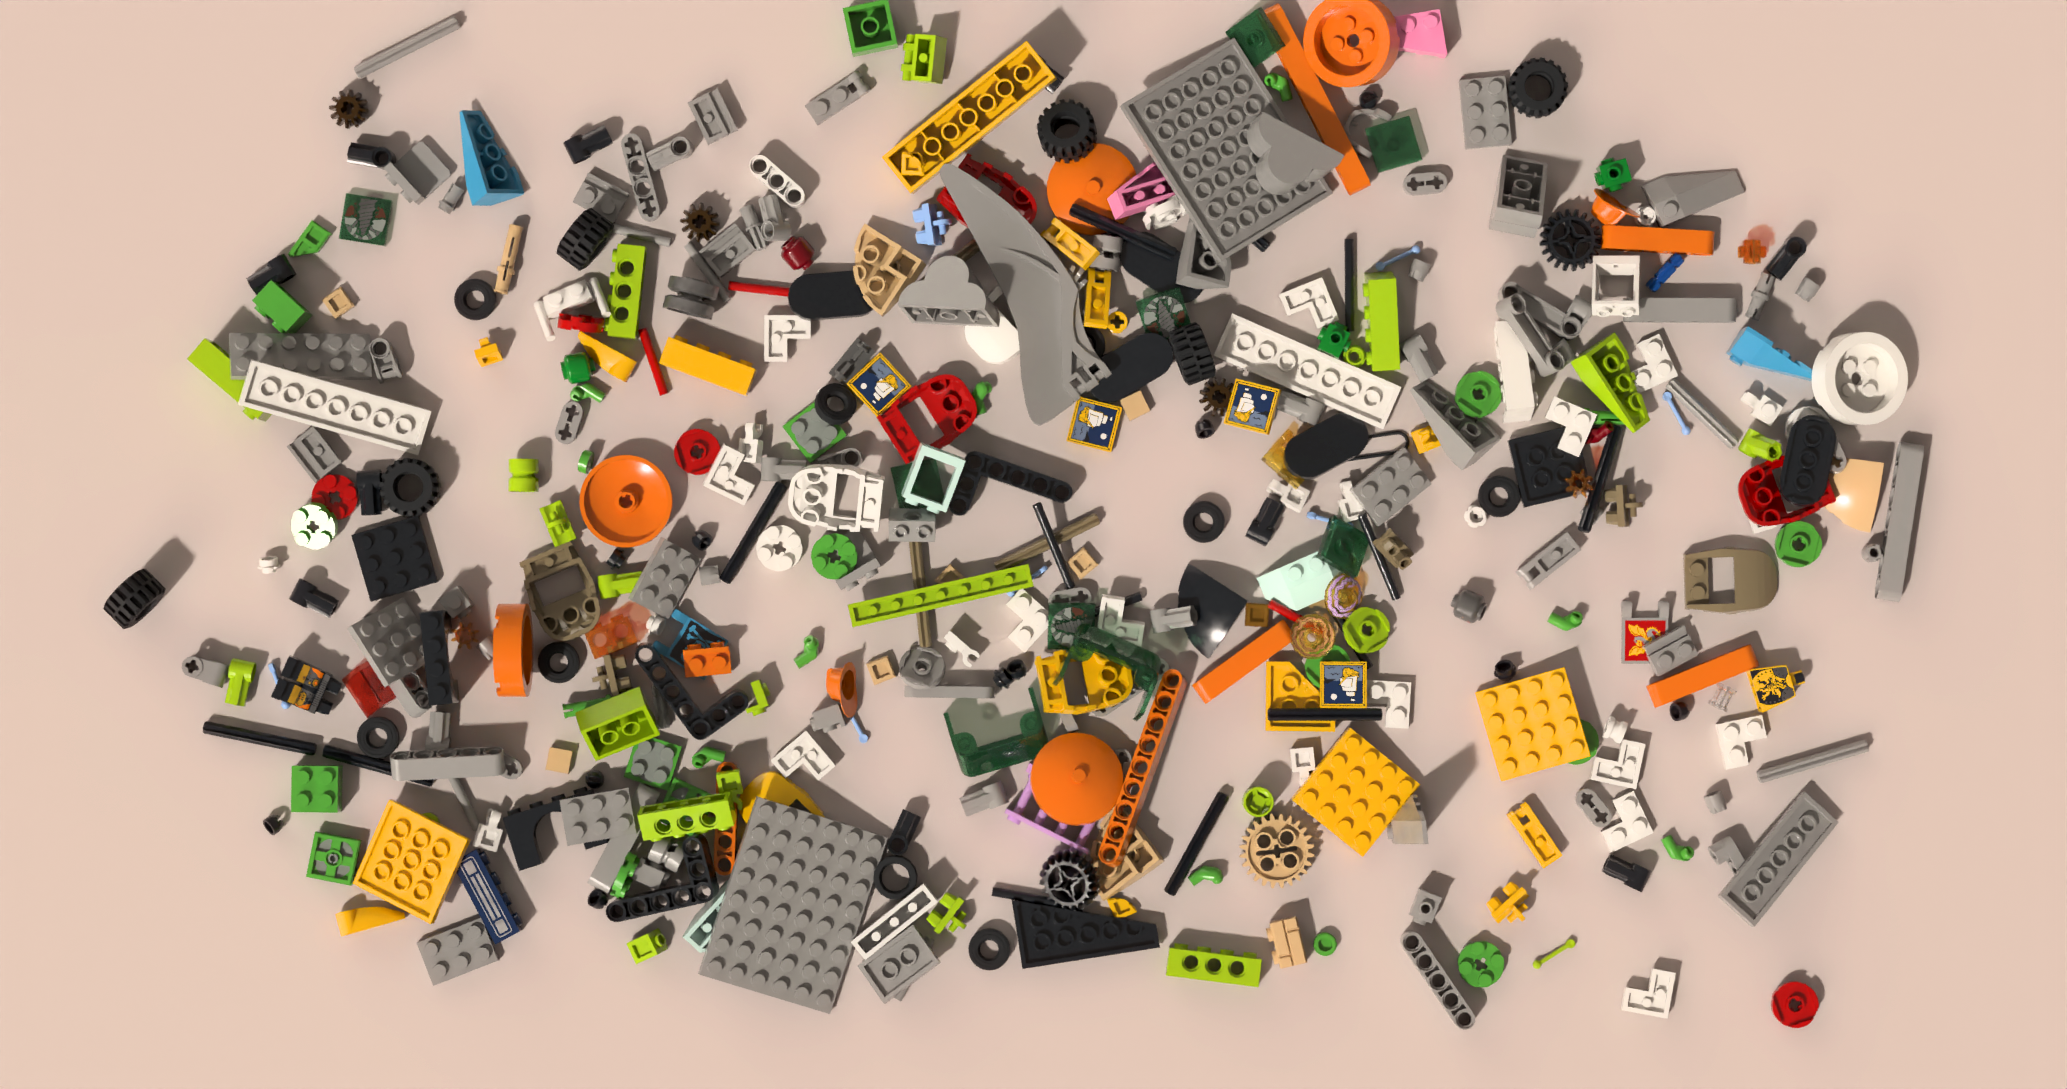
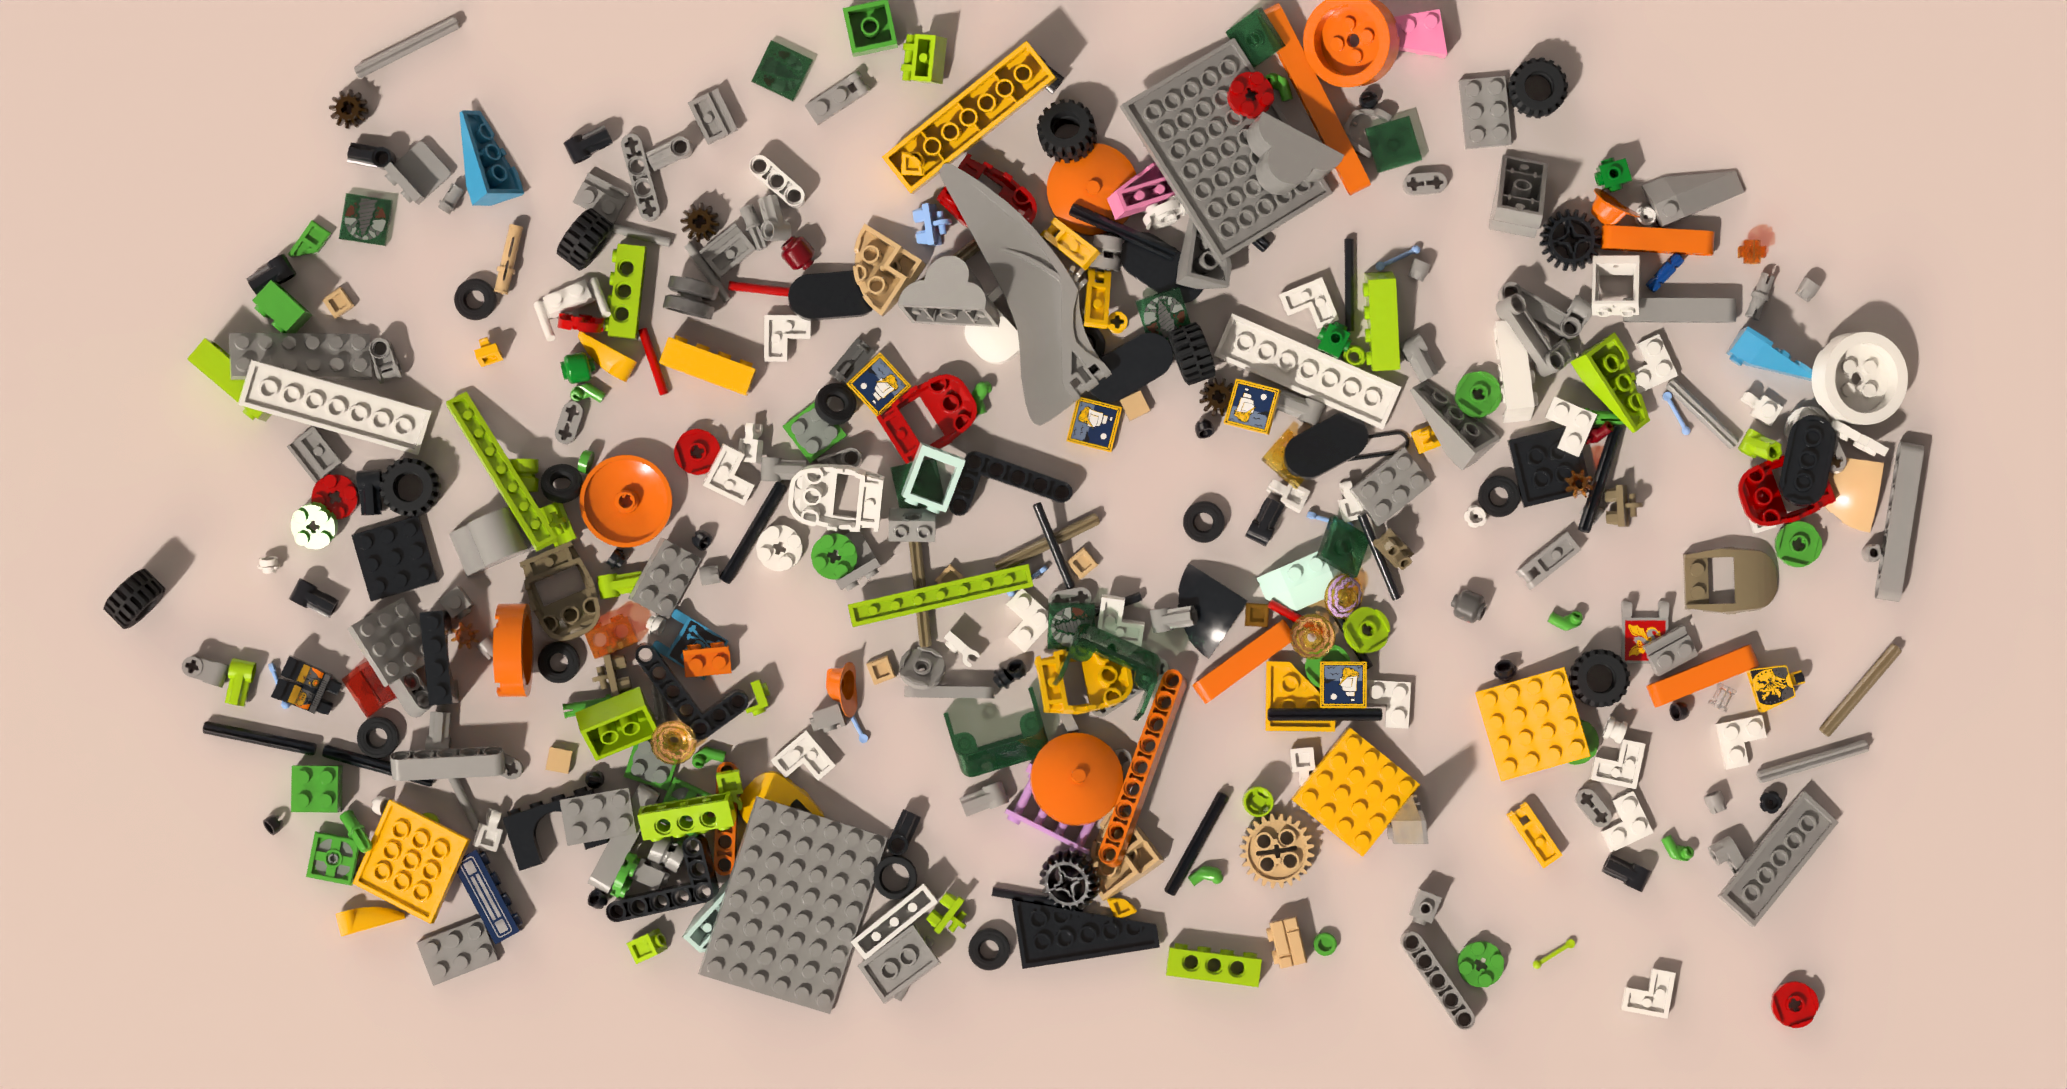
bright green arm [794,635,819,669] -> none
yellow hips [1486,882,1529,924] -> none
black piece [1765,237,1807,281] -> none
none -> bright green axle [340,810,372,853]
none -> white hinge [371,796,390,815]
none -> lime plate [446,391,557,552]
none -> light grey brick [449,498,539,577]
none -> black tyre [541,464,583,503]
none -> clear yellow dish [650,720,697,765]
none -> clear green tile [751,40,813,102]
none -> red plate [1227,71,1274,119]
none -> black tyre [1569,649,1630,707]
none -> black plate [1759,791,1782,814]
none -> dark tan axle [1819,644,1902,737]
none -> white plate [1830,419,1889,457]

